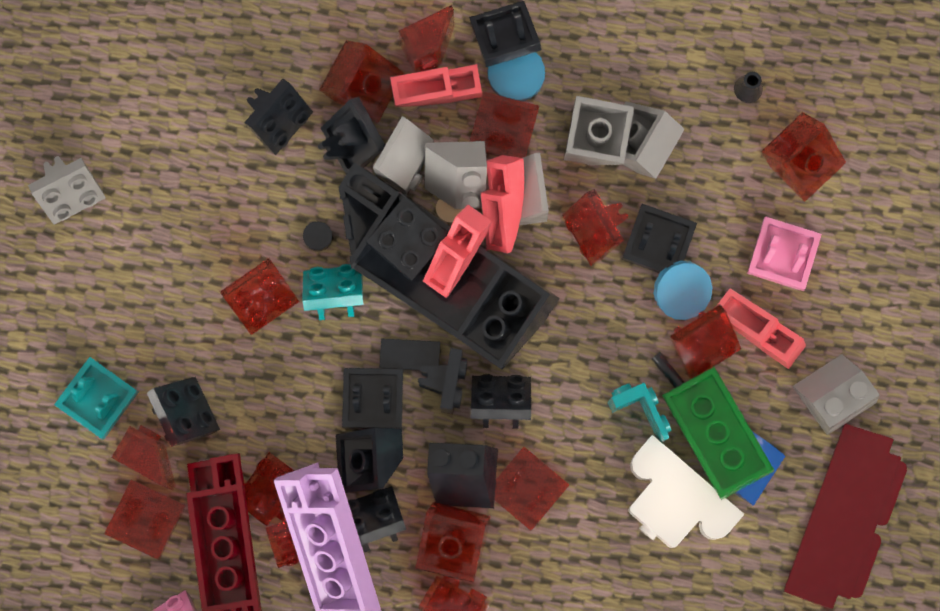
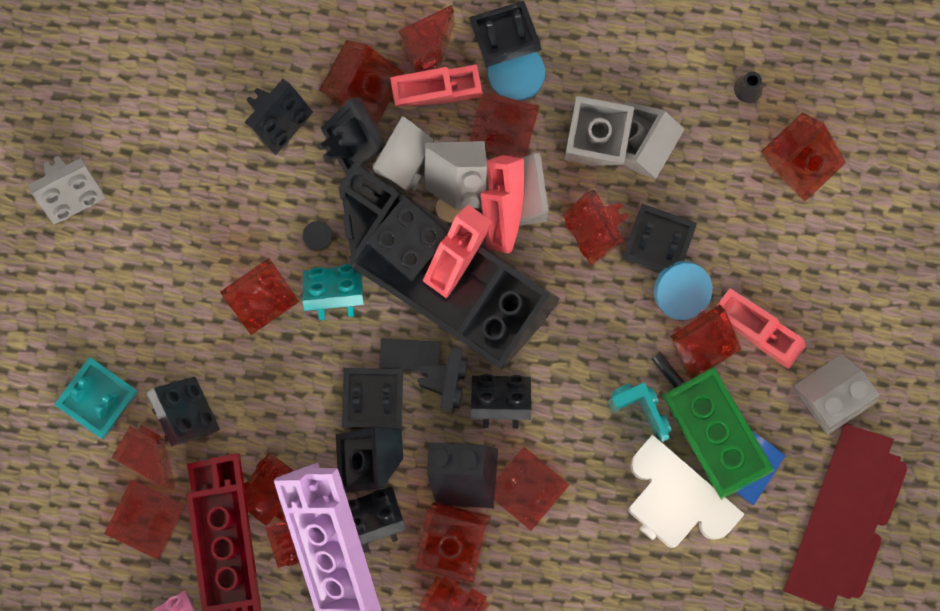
bright pink plate [747,216,822,291] -> none

